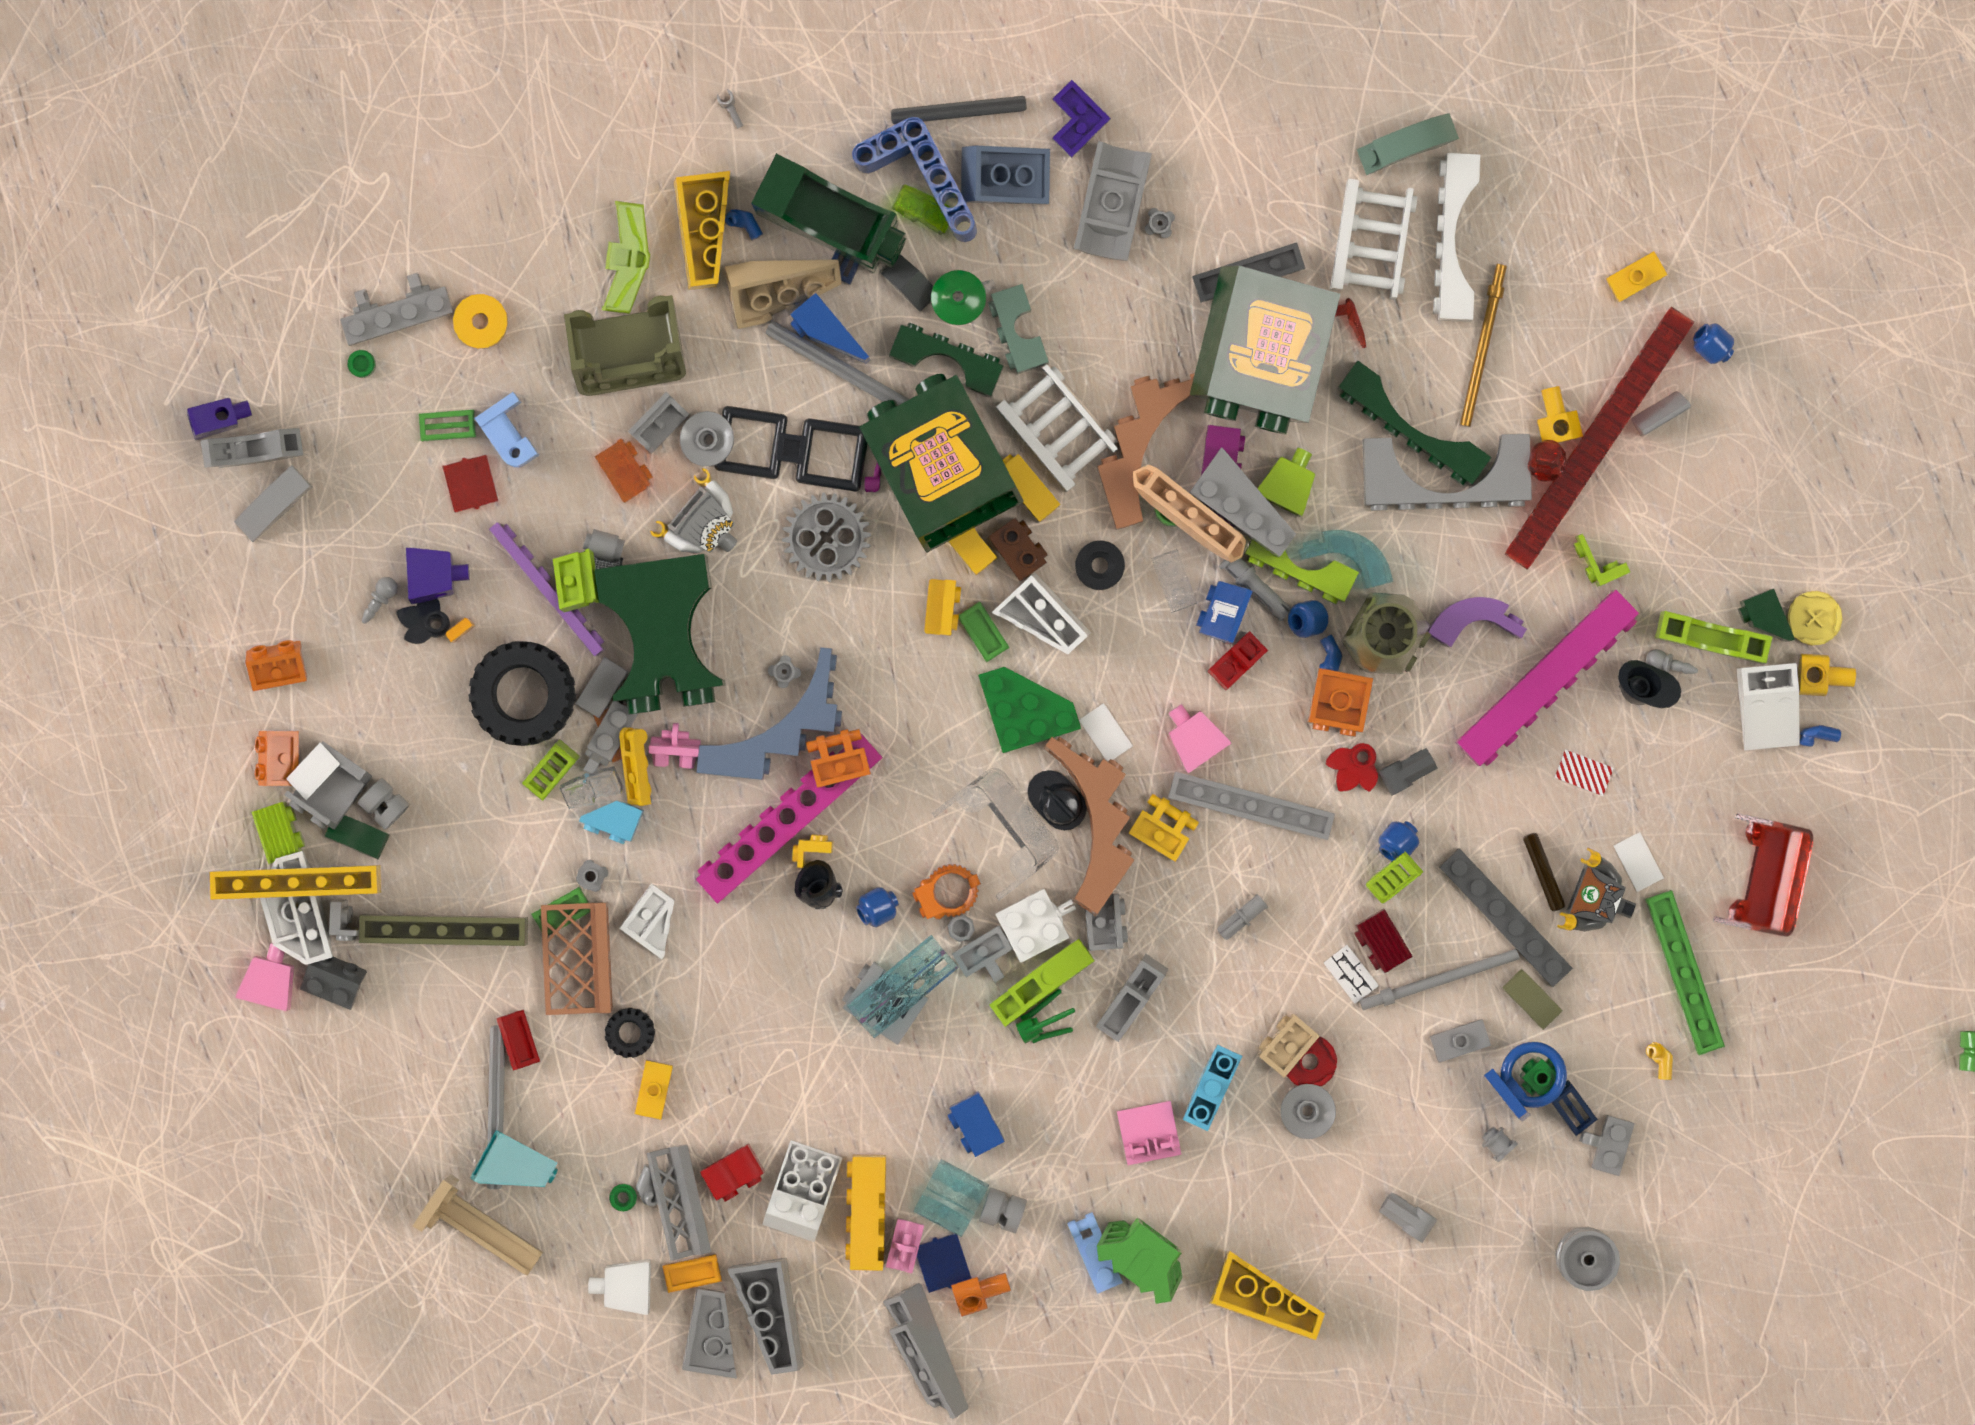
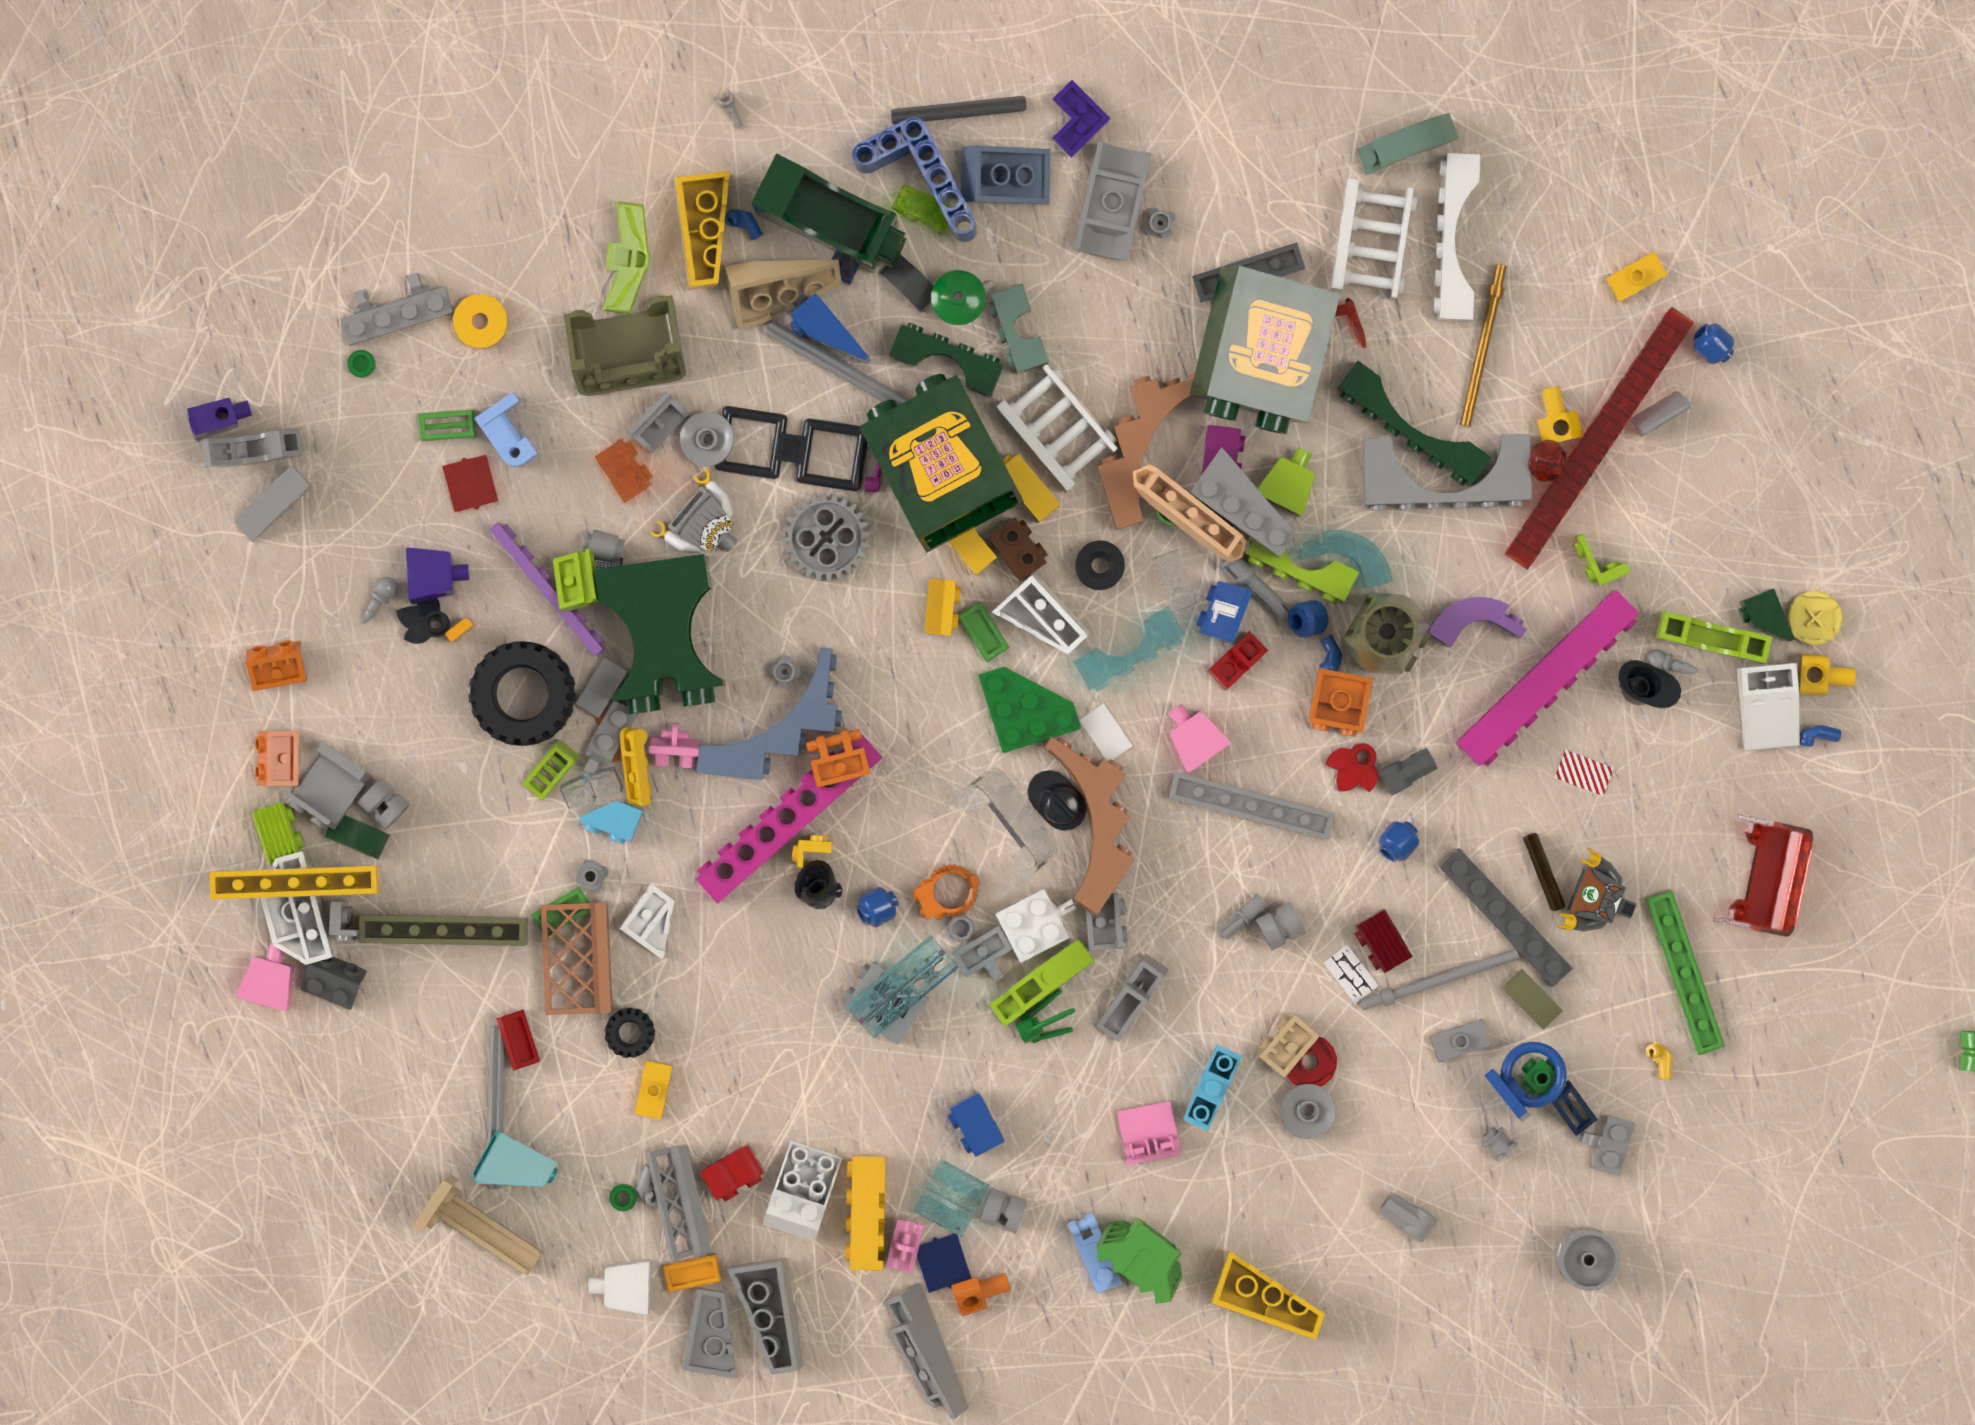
white sticker [286,743,340,800] -> none
yellow plate [1129,793,1199,862] -> none
lime slope [1366,851,1423,904] -> none
white sticker [1614,832,1664,892] -> none
none -> clear light blue arch [1073,607,1185,692]
none -> light grey wheel [1256,902,1306,951]

